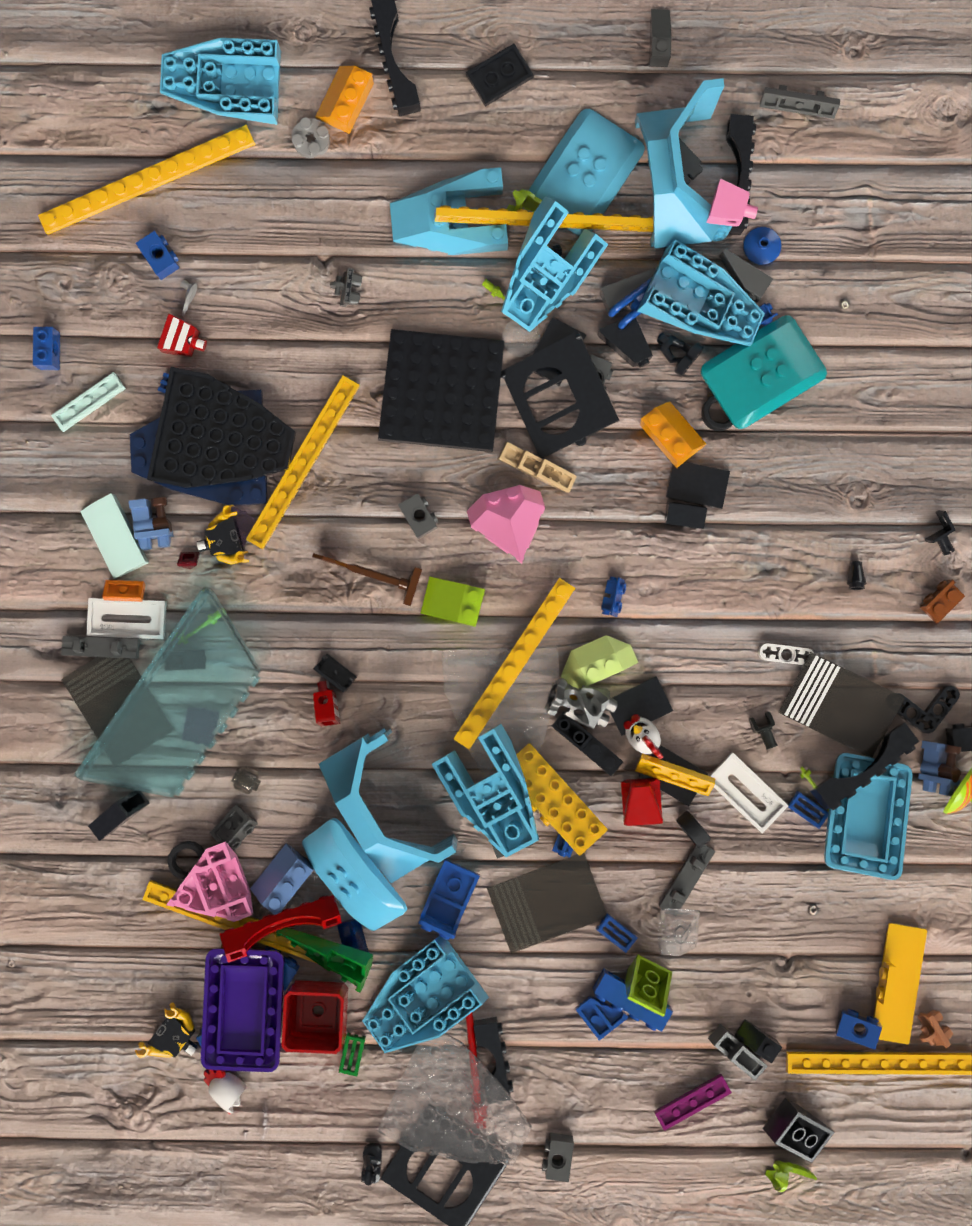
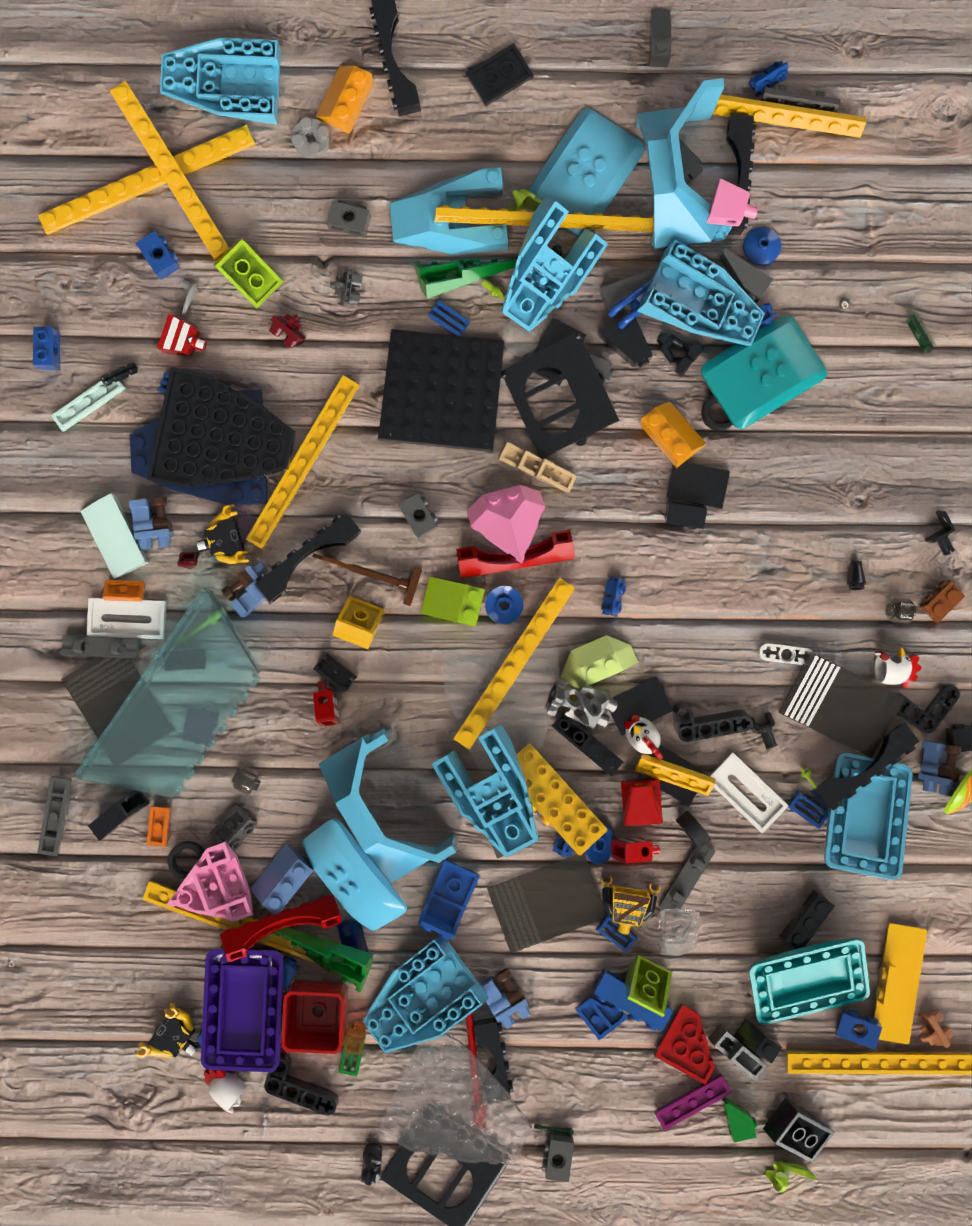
none -> dark grey hinge [37,776,72,857]
none -> black axle [101,362,138,386]
none -> yellow plate [109,81,229,260]
none -> orange plate [146,806,171,847]
none -> lime slope [213,237,283,309]
none -> medium blue hips [221,561,268,617]
none -> black arch [255,513,361,605]
none -> black beam [264,1053,339,1115]
none -> dark red hips [269,314,306,348]
none -> dark grey brick [327,200,371,238]
none -> yellow slope [332,595,385,649]
none -> clear orange bracket [343,1022,367,1055]
none -> green wedge [414,257,516,299]
none -> blue tile [428,300,470,336]
none -> red arch [456,529,575,579]
none -> medium blue hips [480,968,531,1029]
none -> blue dish [485,586,523,624]
none -> dark green hinge [534,1124,574,1136]
none -> blue dish [585,826,614,864]
none -> torso [600,876,660,934]
none -> red torso [611,838,660,864]
none -> red plate [654,1003,715,1085]
none -> black beam [672,702,753,742]
none -> yellow plate [712,95,866,138]
none -> green slope [722,1097,758,1143]
none -> blue hinge [748,61,788,97]
none -> teal wedge [749,938,870,1025]
none -> black arch [780,890,835,949]
none -> white piece [874,648,922,688]
none -> clear smoke head [885,598,916,623]
none -> clear green slope [906,313,936,353]

